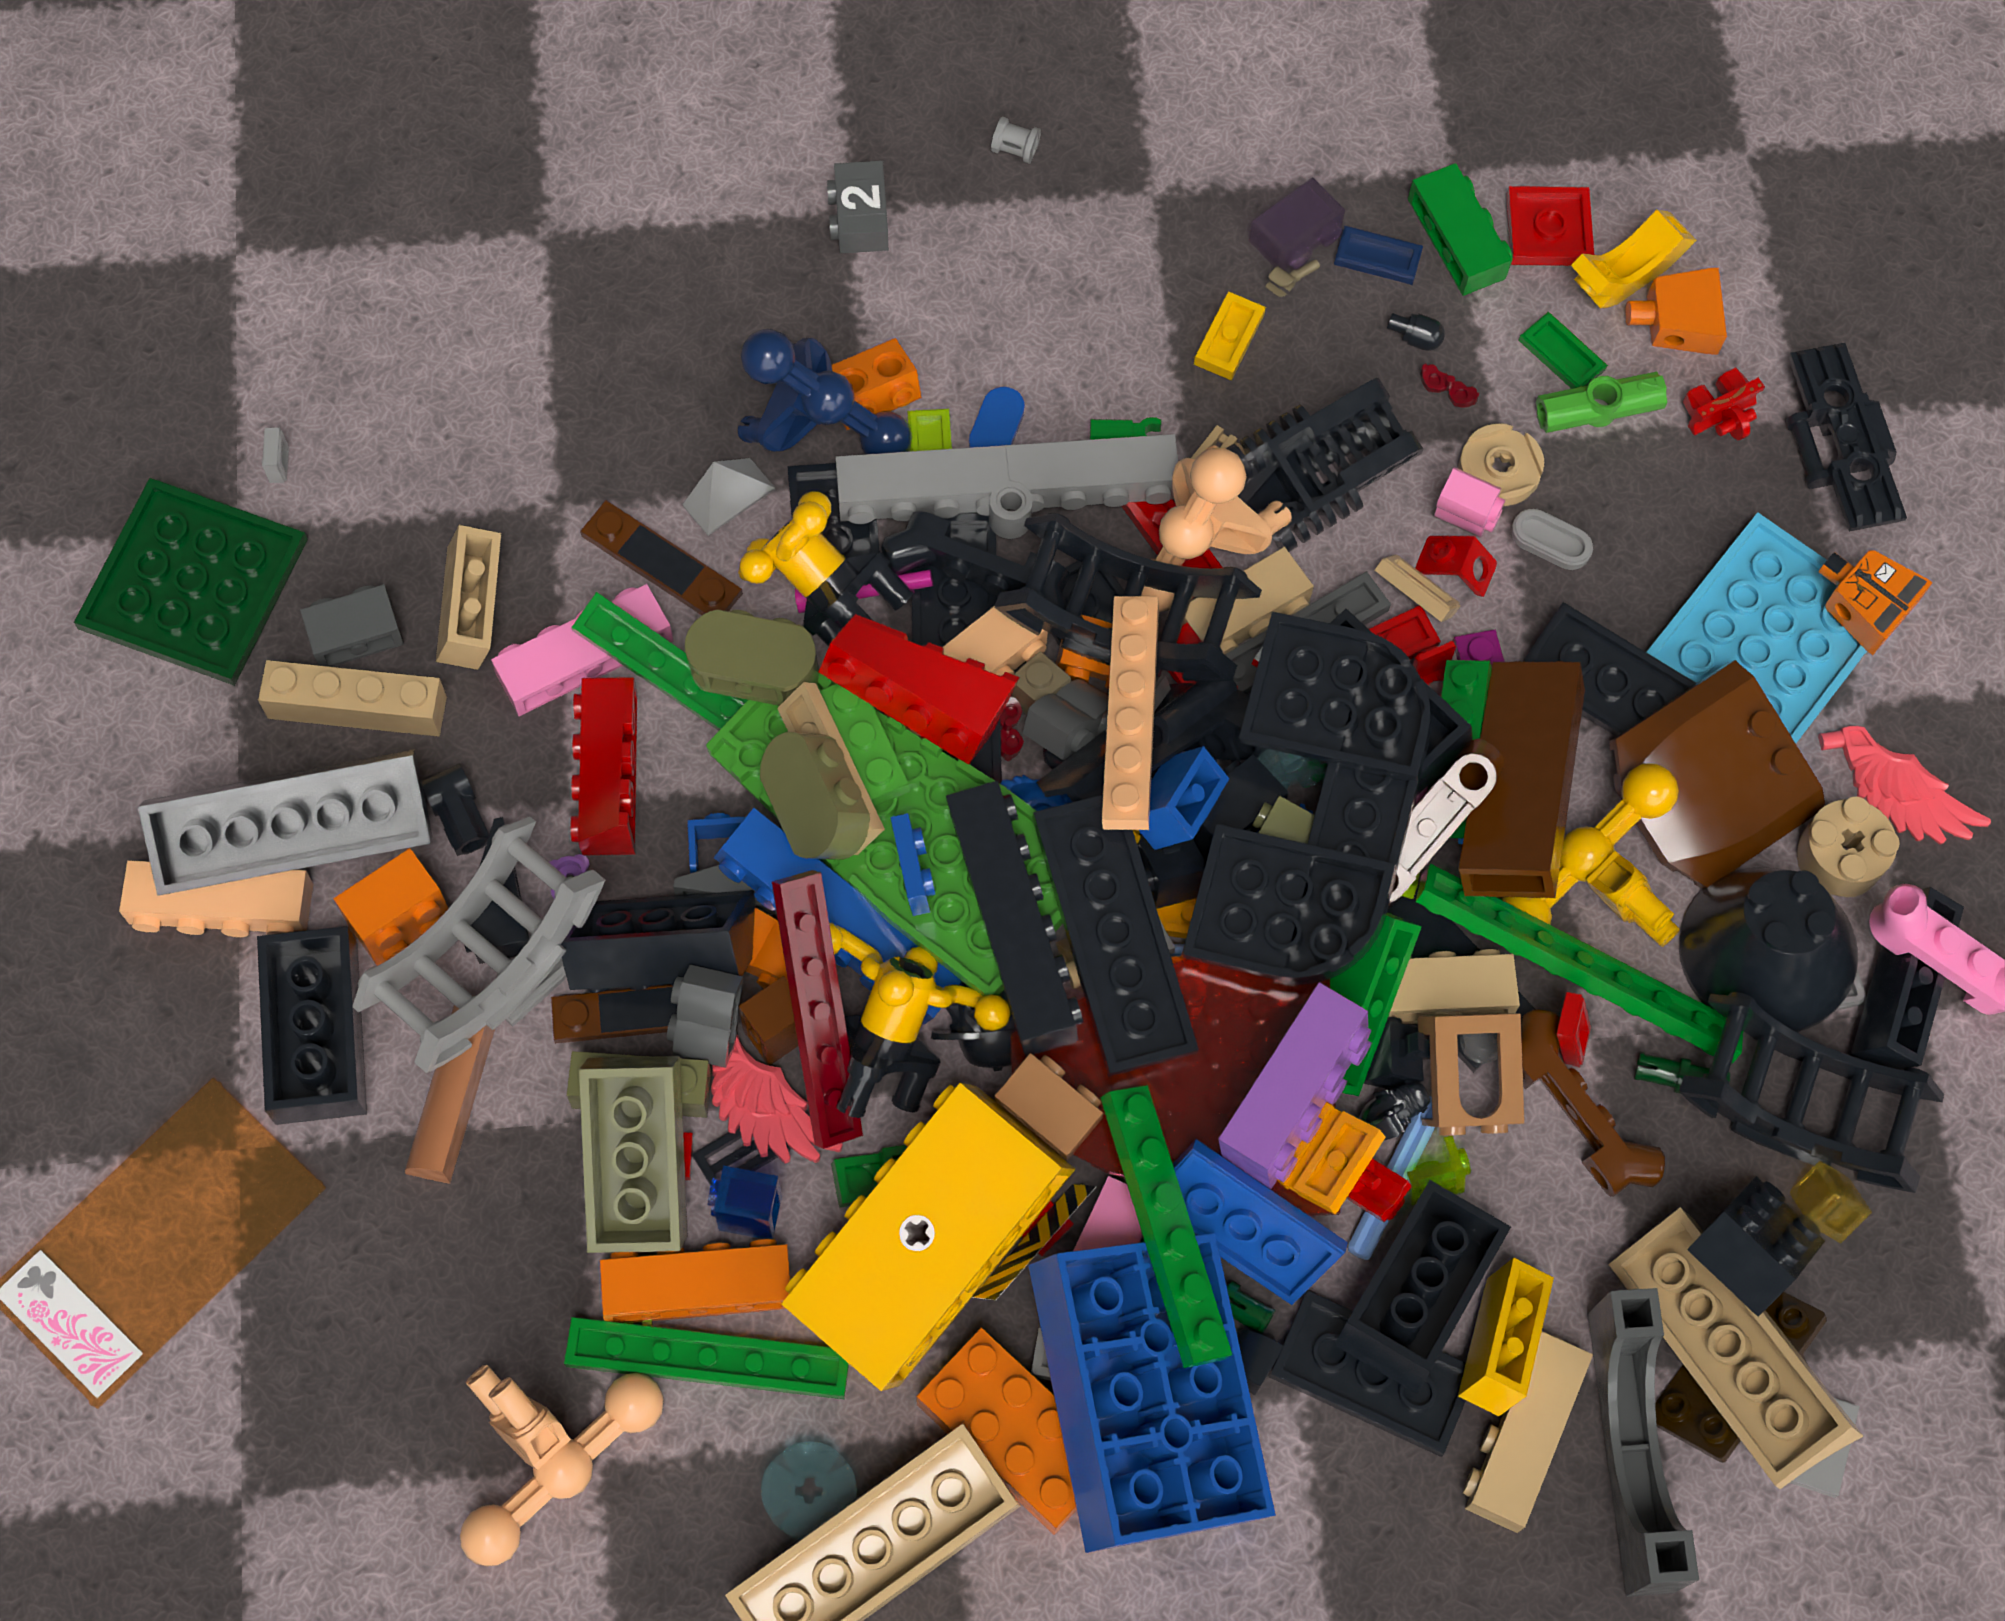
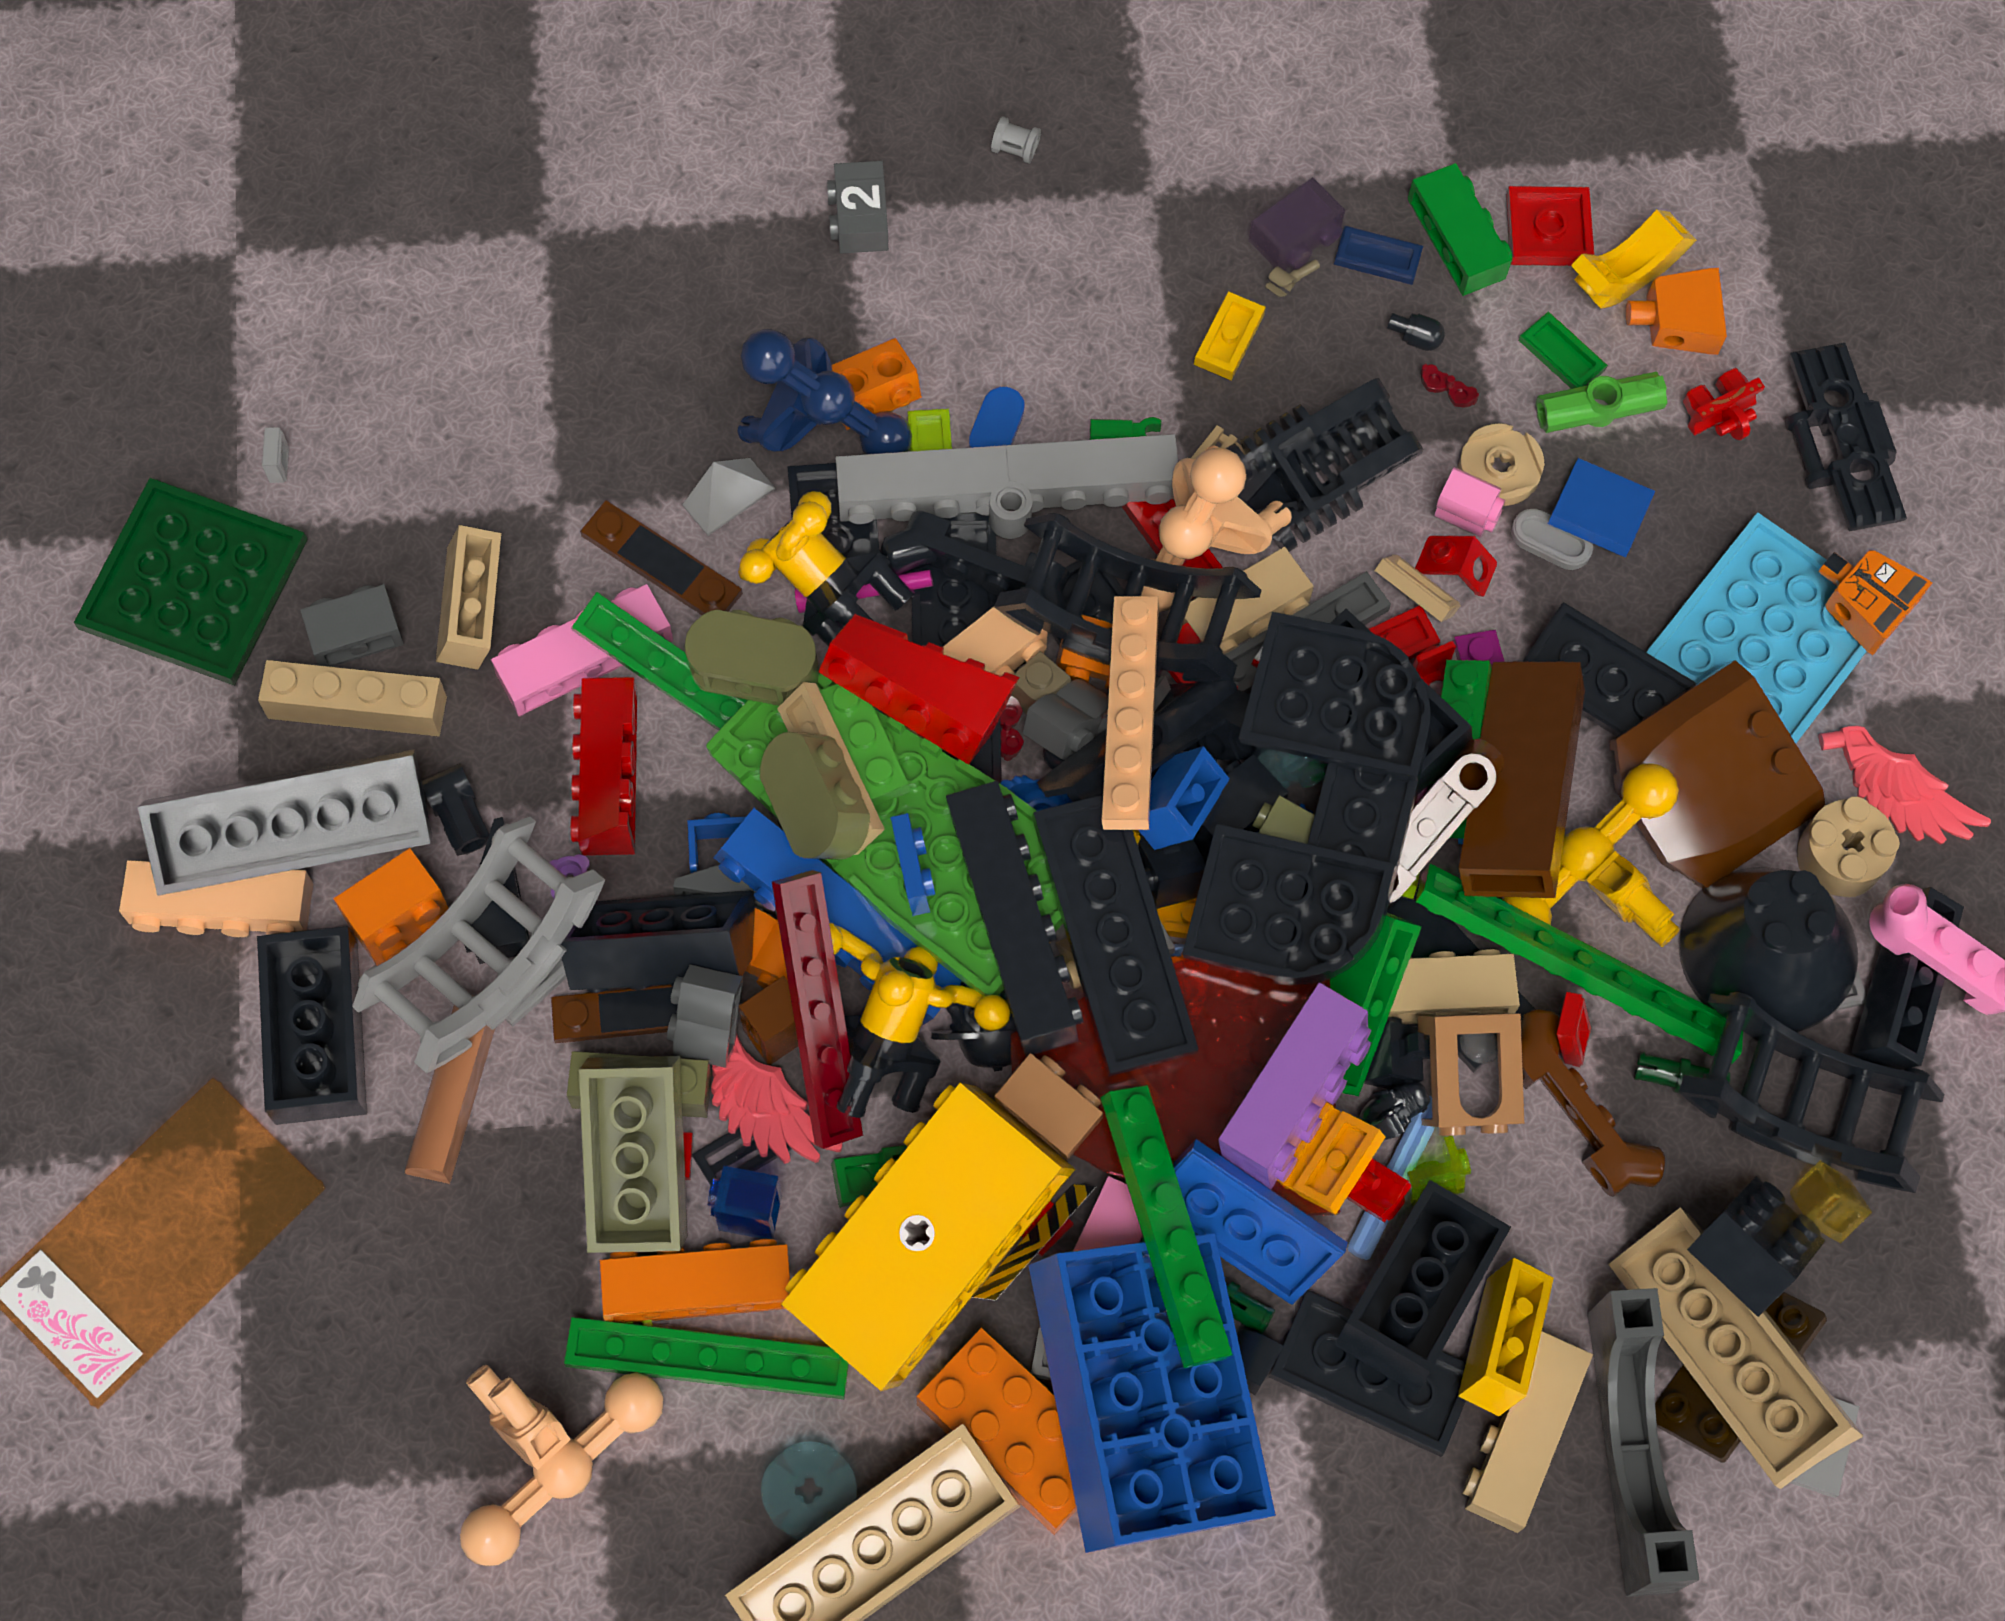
none -> blue tile [1548,458,1655,558]

